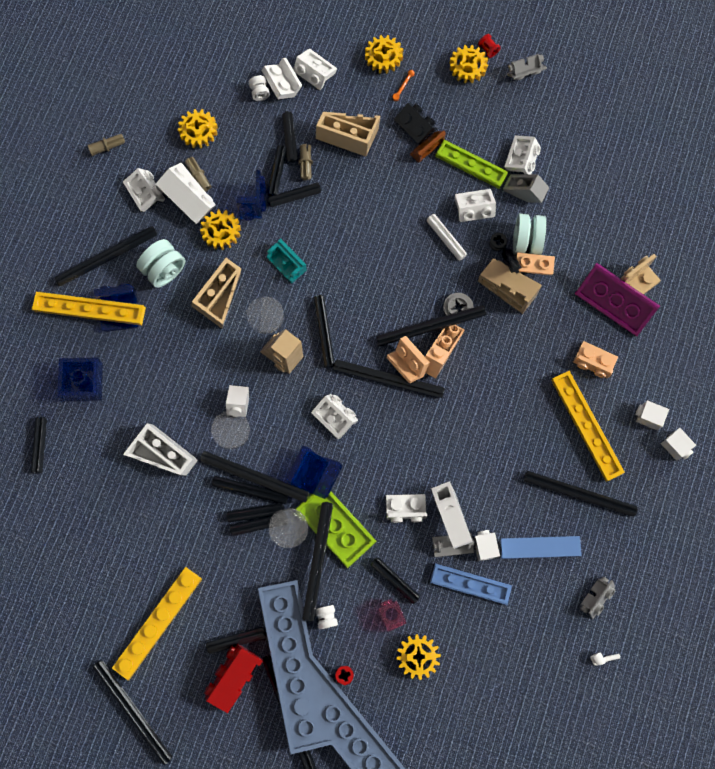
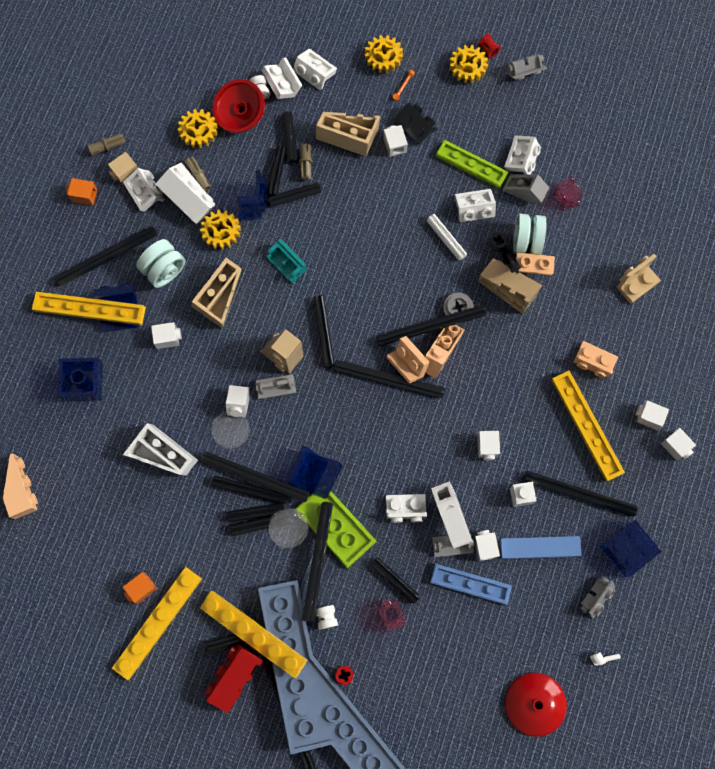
black axle [31,416,47,474] -> none
black axle [93,660,173,765] -> none
clear tile [247,297,284,334] -> none
white bracket [311,394,358,439] -> none
yellow gear [396,634,441,680] -> none
dark orange slope [410,130,446,163] -> none
magenta tile [575,263,660,336] -> none
none -> light nougat slope [3,454,38,519]
none -> orange brick [66,178,97,206]
none -> tan brick [108,152,138,185]
none -> orange brick [123,572,157,604]
none -> white brick [152,322,182,349]
none -> yellow plate [200,591,308,678]
none -> red dish [213,79,265,133]
none -> light grey hinge [256,374,296,399]
none -> white brick [383,125,408,157]
none -> white brick [477,431,500,461]
none -> red dish [505,673,567,737]
none -> white brick [510,482,536,507]
none -> clear pink brick [553,176,584,210]
none -> clear blue brick [600,520,662,578]

